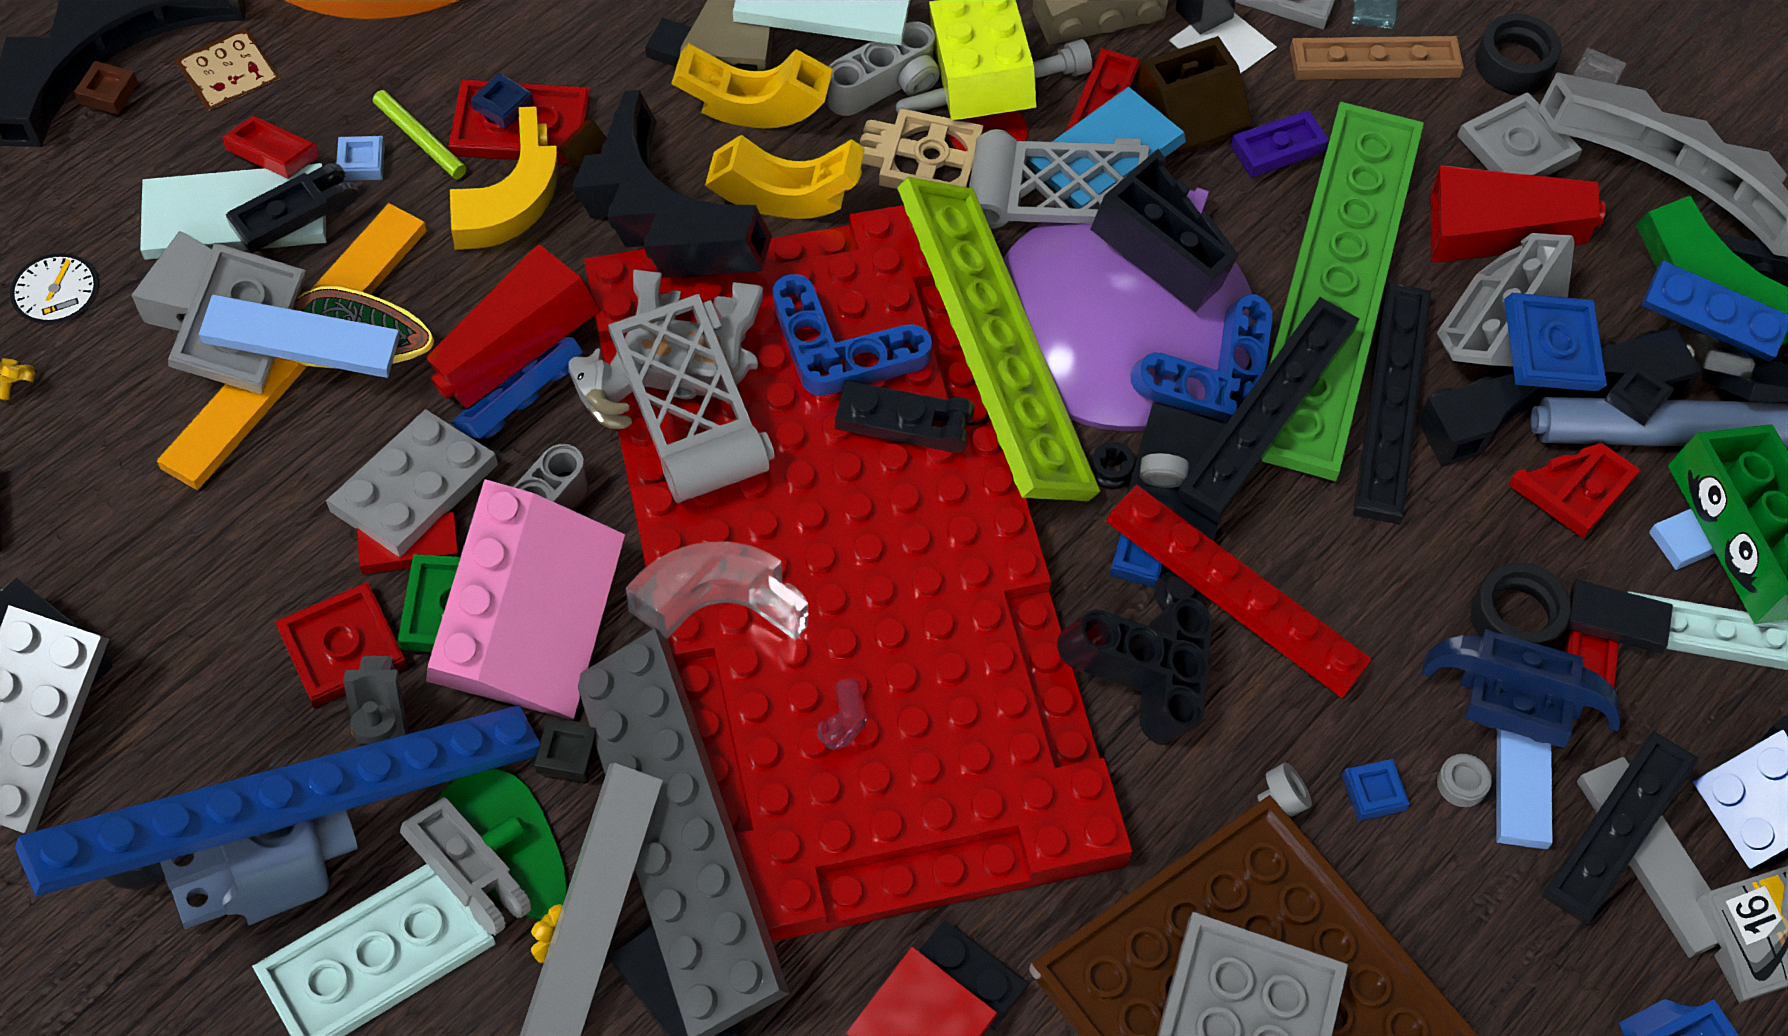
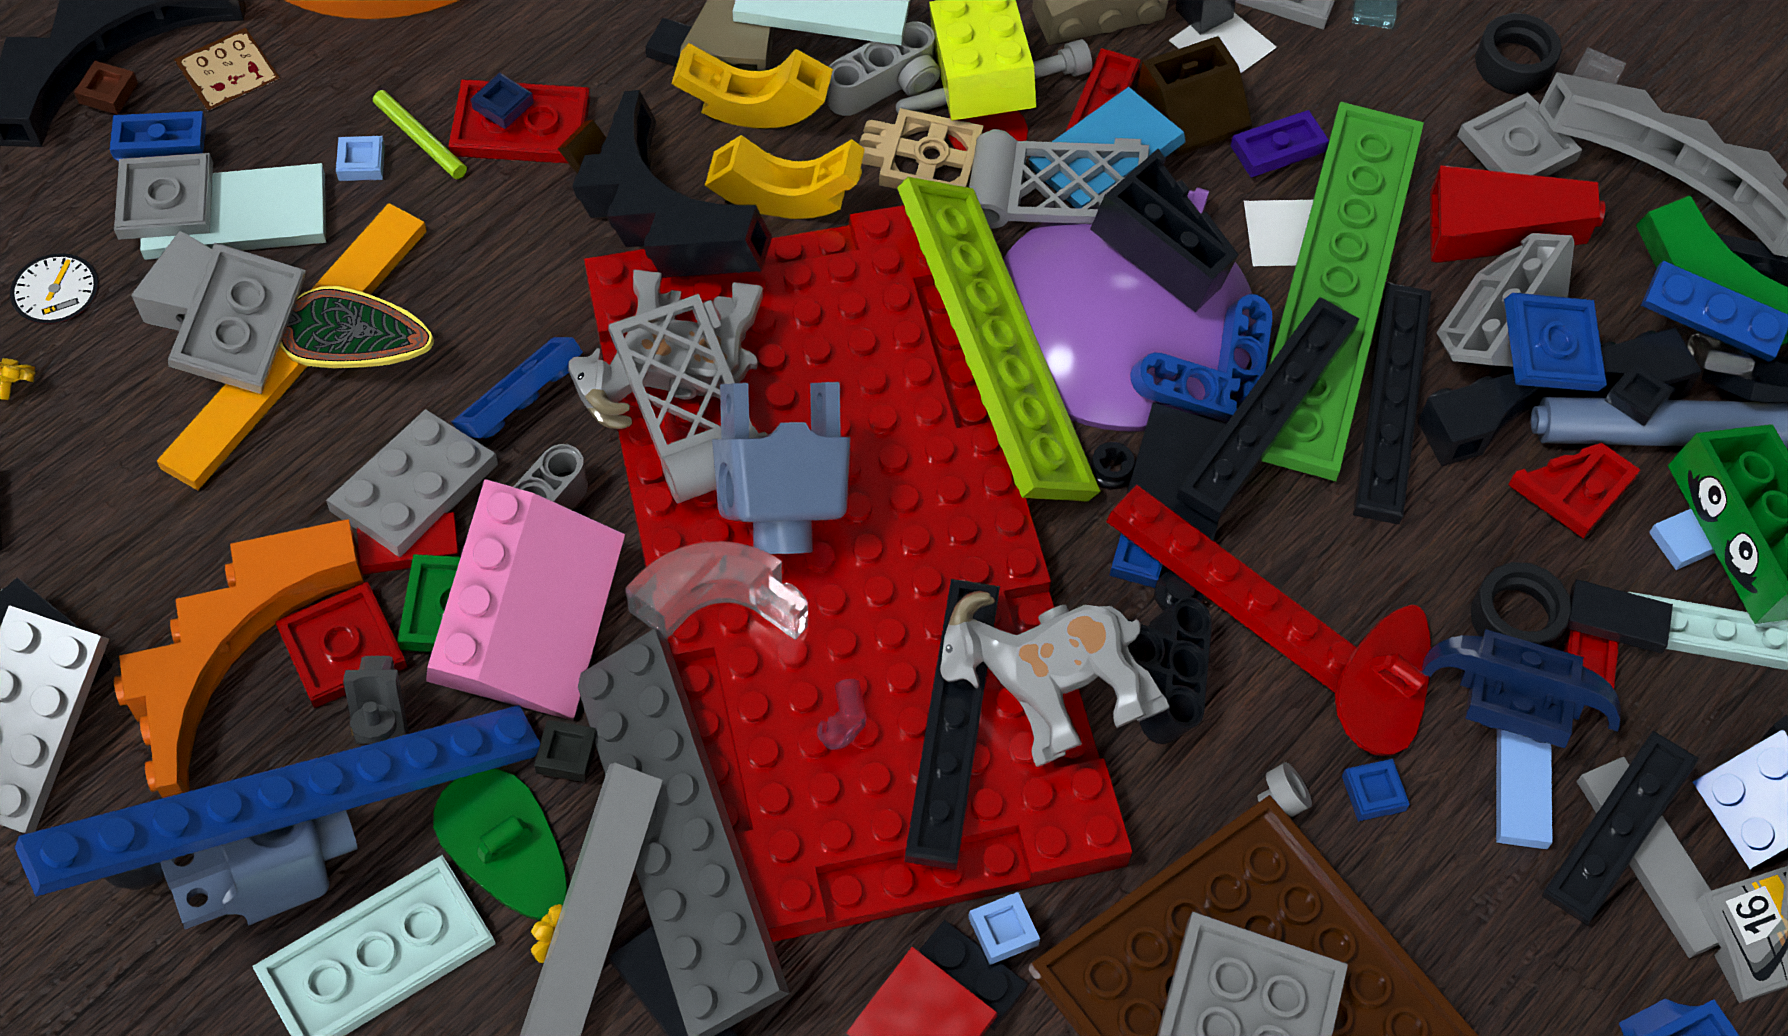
light blue tile [199,295,400,378] -> none
red tile [222,116,319,179] -> none
black hinge [225,163,360,253] -> none
light grey hinge [400,797,531,936] -> none
red slope [426,244,600,409] -> none
yellow arch [450,107,558,250] -> none
blue beam [773,274,932,395] -> none
black plate [835,380,975,453] -> none
light grey tile [1140,453,1189,488] -> none
medium nougat tile [1290,36,1464,80] -> none
light grey tile [1437,754,1492,807] -> none
none -> blue slope [110,111,207,162]
none -> light grey tile [114,153,213,240]
none -> orange arch [114,519,364,798]
none -> sand blue piece [712,382,851,554]
none -> black tile [904,579,1000,870]
none -> light grey animal [940,591,1170,767]
none -> light blue tile [969,892,1040,965]
none -> white sticker [1244,200,1313,266]
none -> red shield [1335,605,1431,756]

